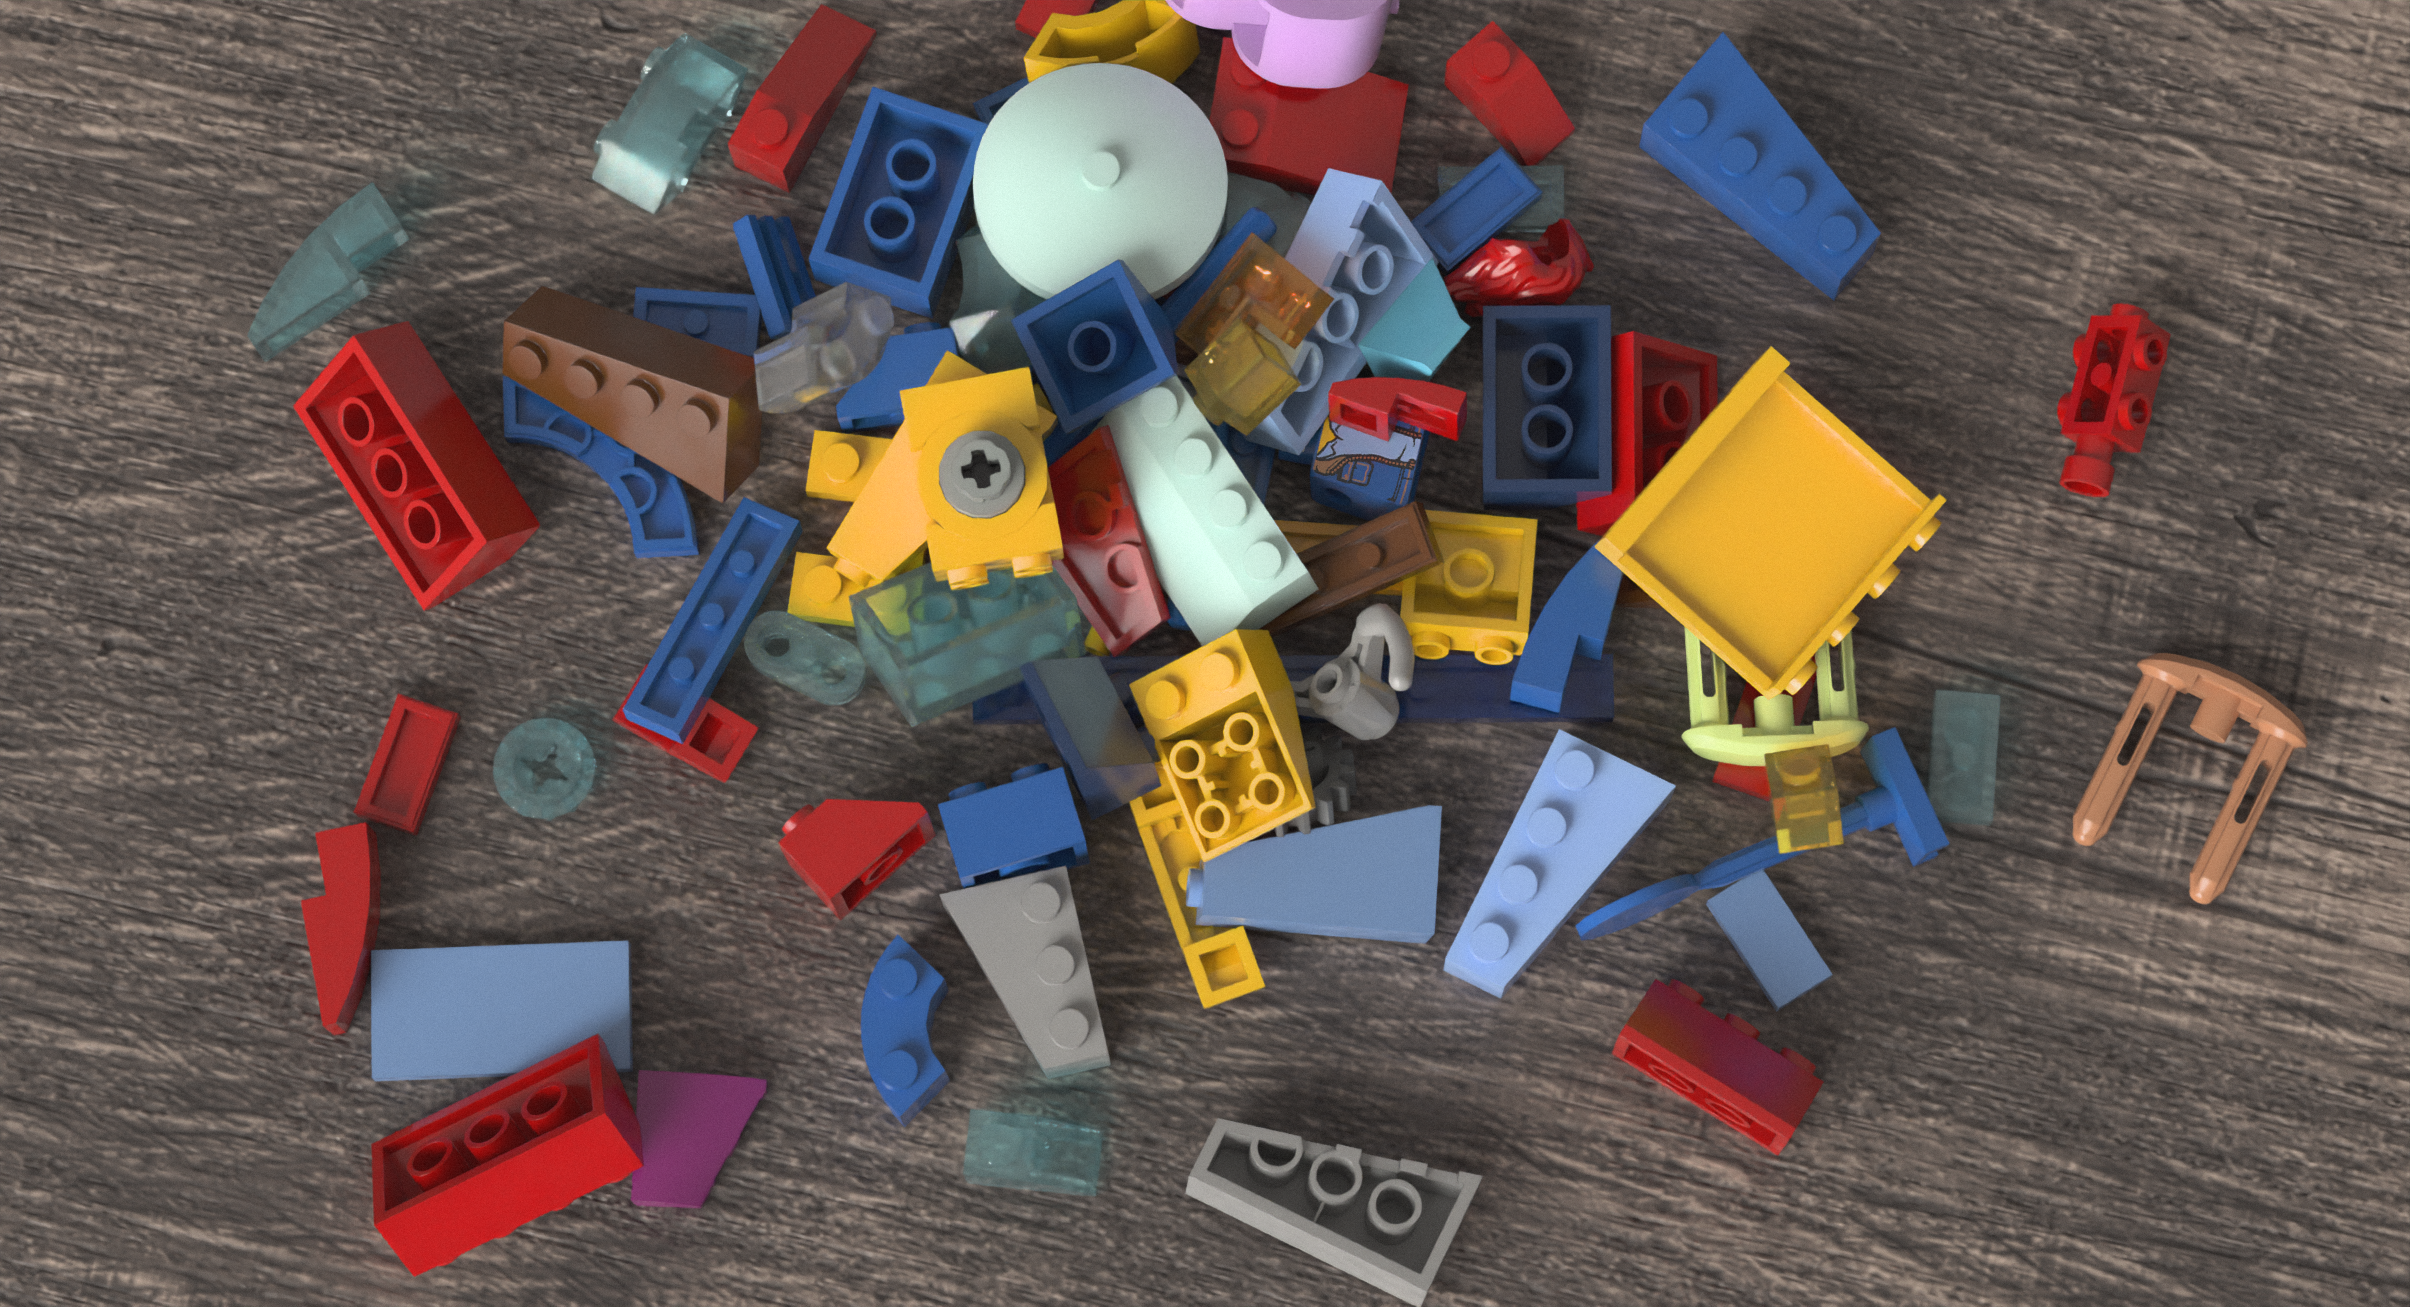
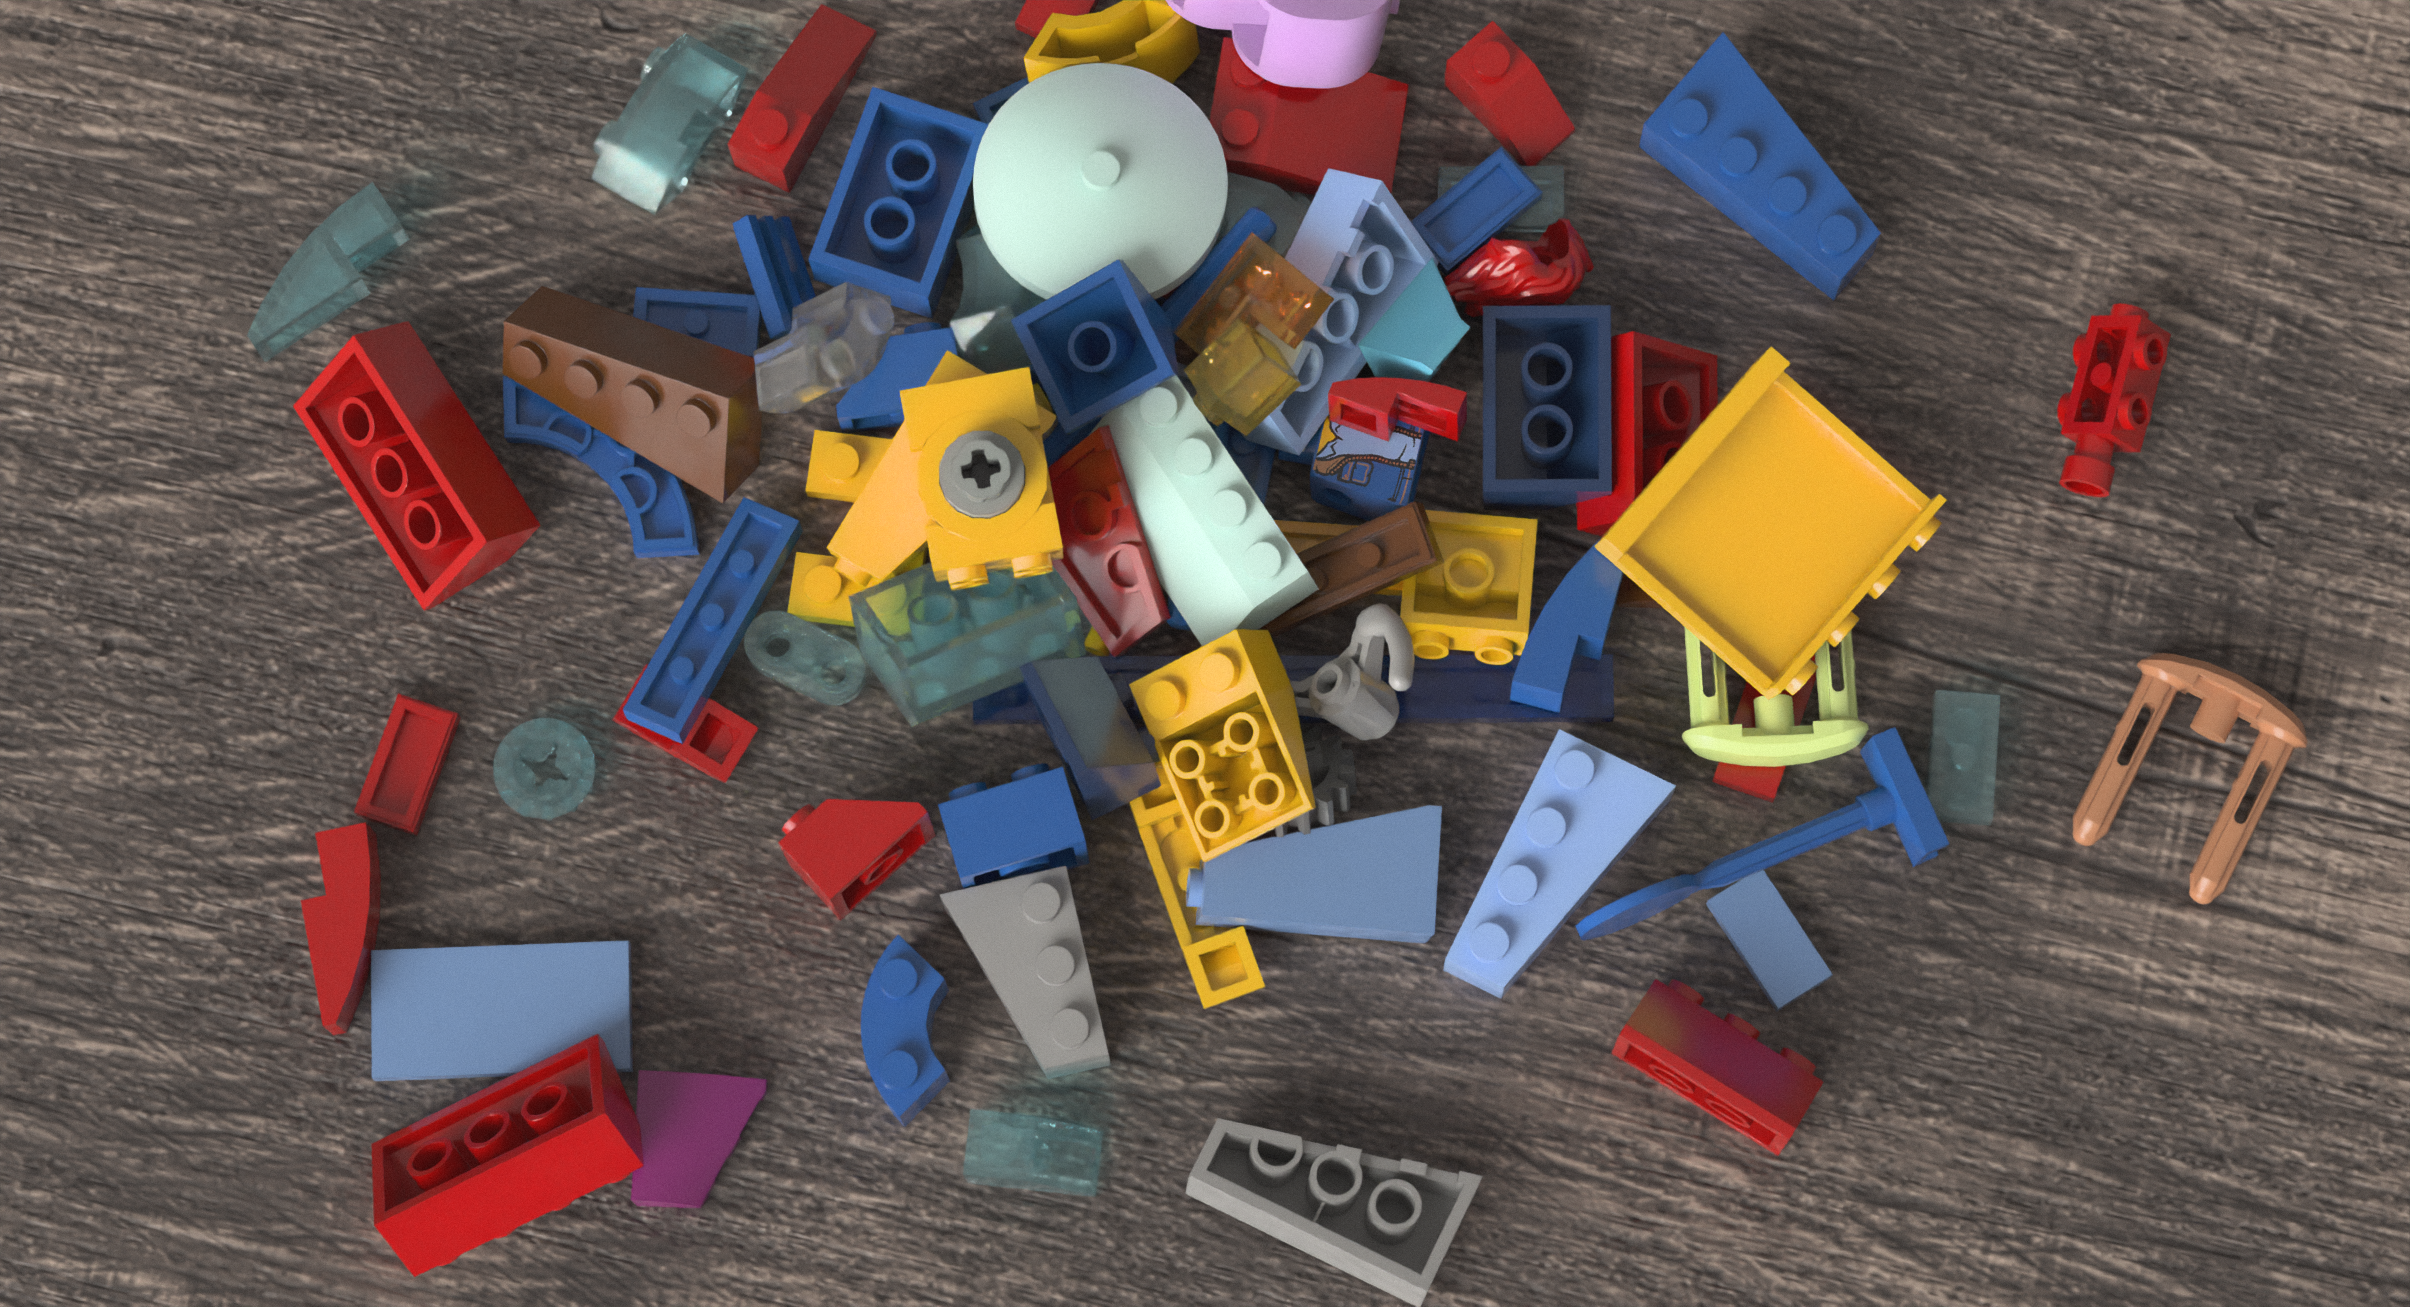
clear yellow brick [1764,744,1844,854] -> none

